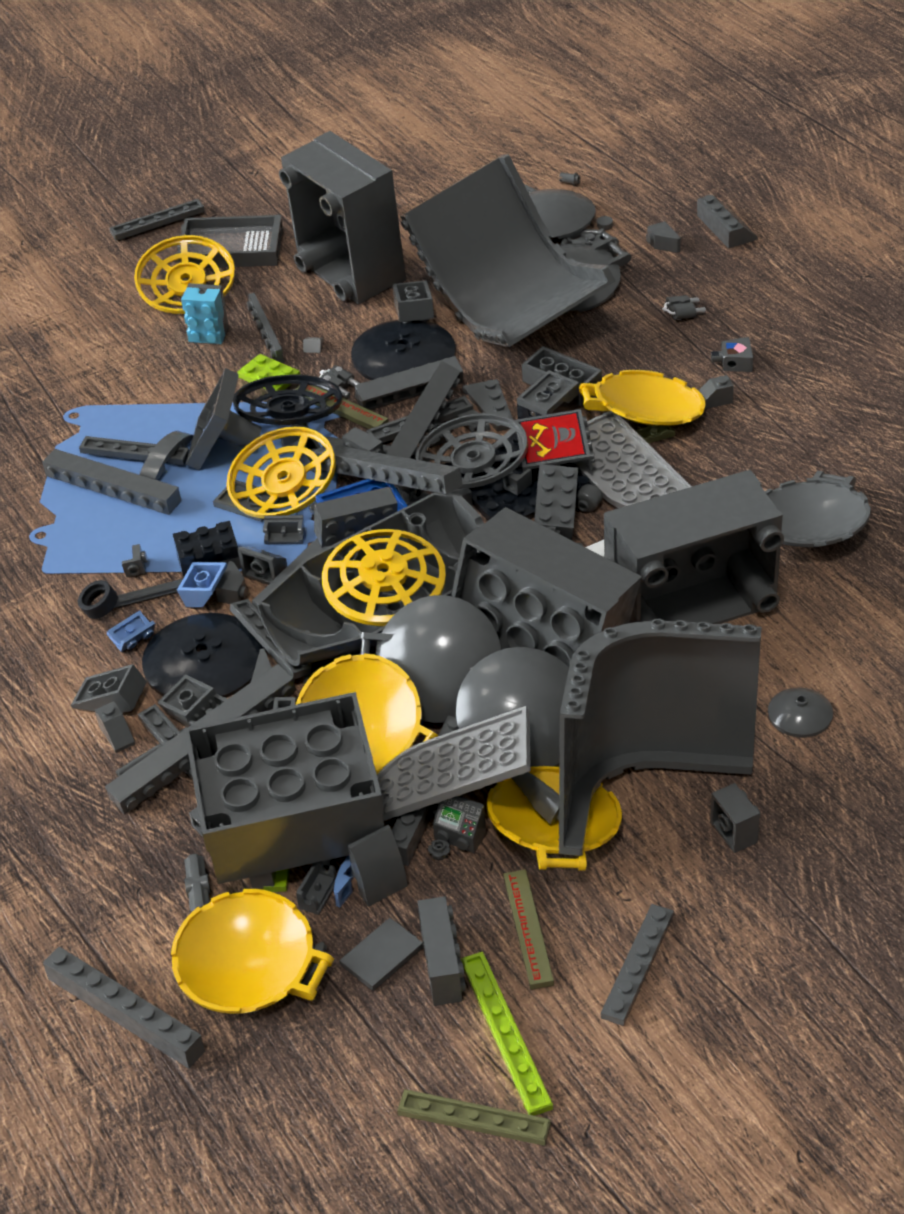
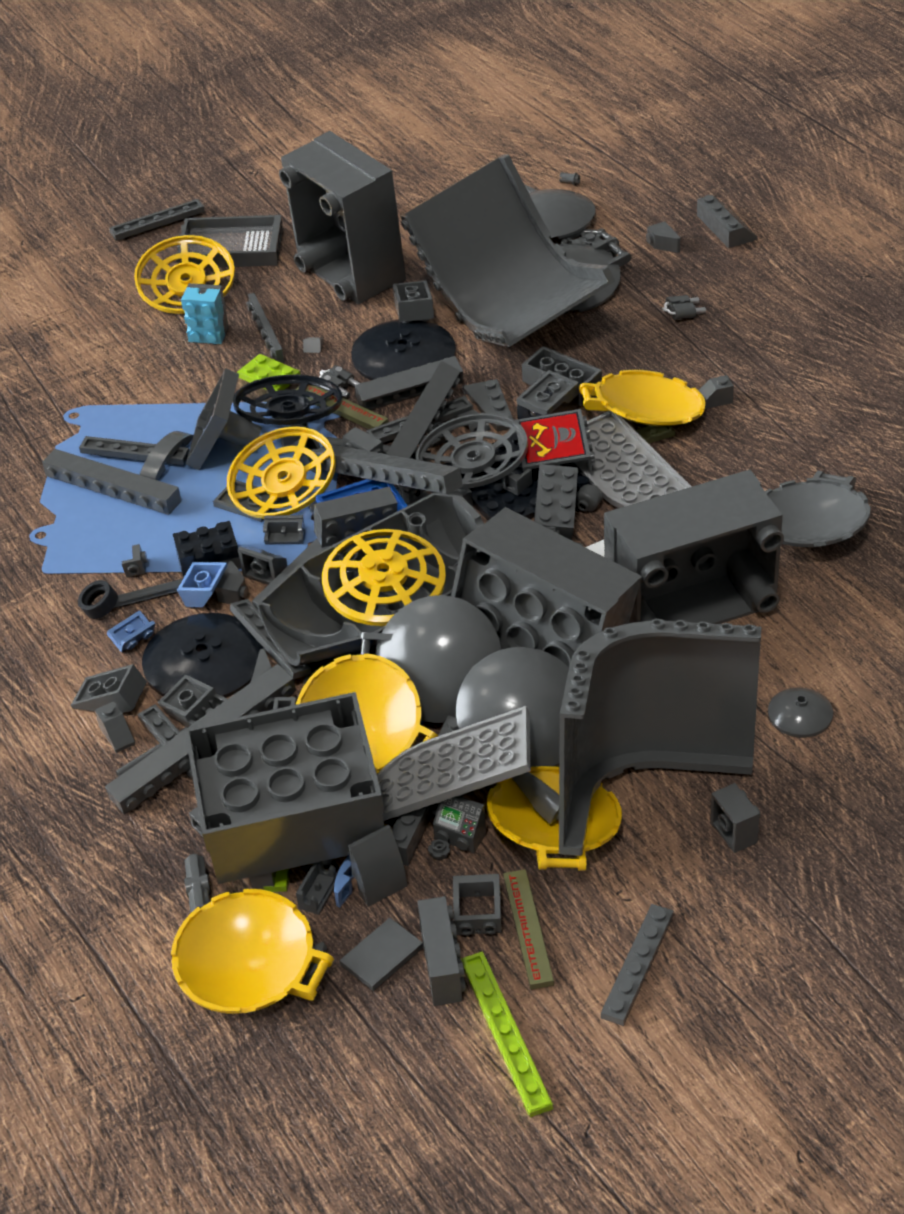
dark grey brick [43,946,205,1069] -> none
olive tile [397,1089,551,1146] -> none
dark grey tile [597,216,613,230] -> none
dark grey torso [711,337,753,372] -> none
none -> dark grey window [453,874,502,935]

